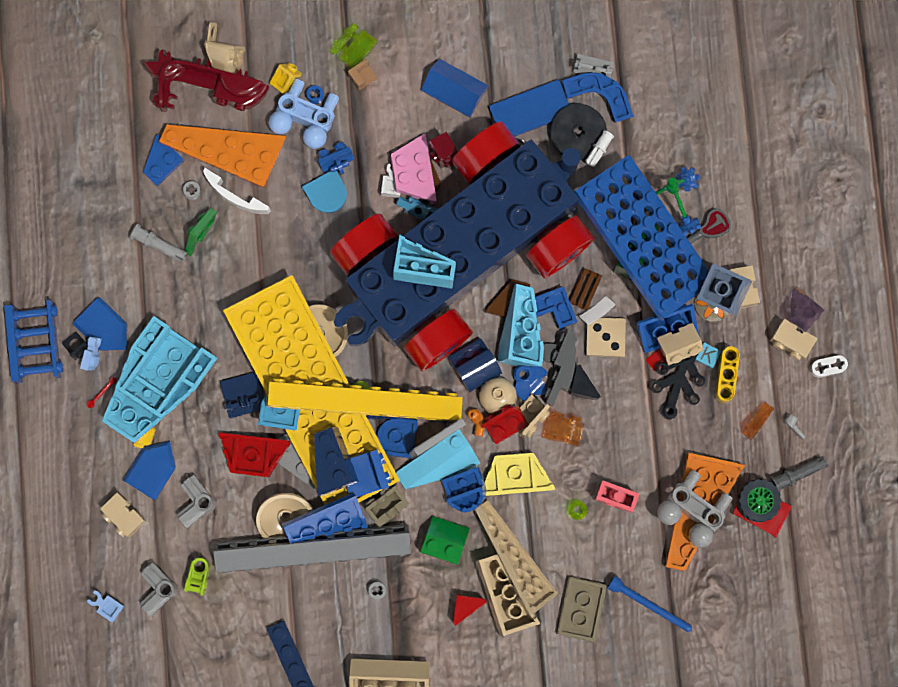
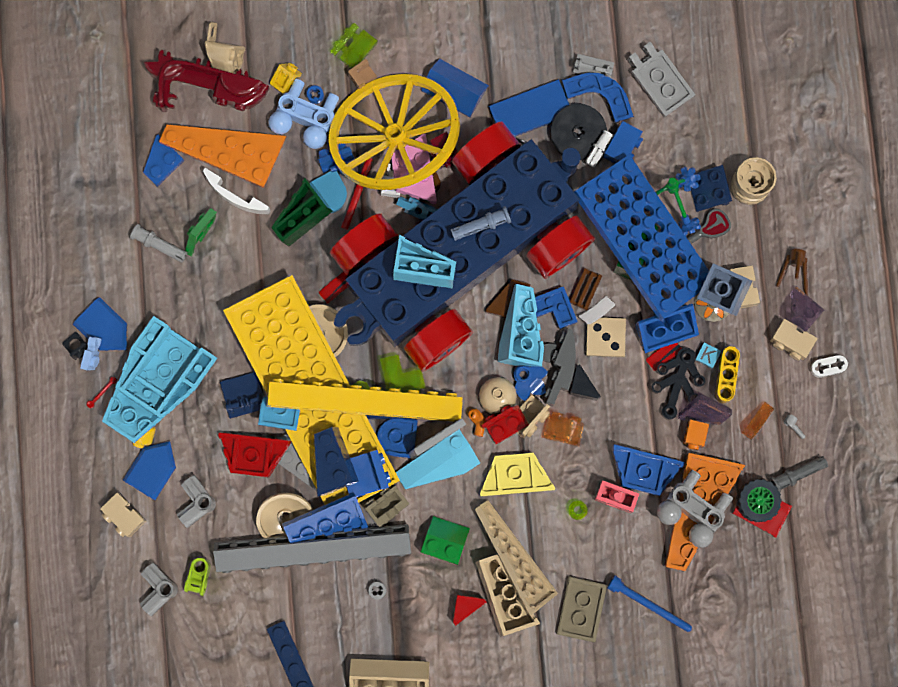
blue fence [4,300,63,384] -> none
light blue plate [87,591,125,623] -> none
light grey bush [183,181,201,200] -> none
blue slope [442,467,486,512] -> none
dark blue brick [448,338,502,393] -> none
tan brick [657,323,704,365] -> none
none -> dark green wedge [271,178,333,246]
none -> red sticker [319,272,348,304]
none -> yellow wheel [329,74,460,190]
none -> red bar [341,158,373,230]
none -> clear neon green plate [380,354,426,393]
none -> sand blue pin [451,206,511,241]
none -> blue brick [603,121,643,164]
none -> blue wing [612,444,685,496]
none -> light grey tile [627,42,695,118]
none -> clear purple wing [678,393,732,425]
none -> orange brick [683,419,709,450]
none -> dark blue hinge [691,165,732,212]
none -> tan wheel [730,157,777,205]
none -> reddish brown plant [776,249,808,297]

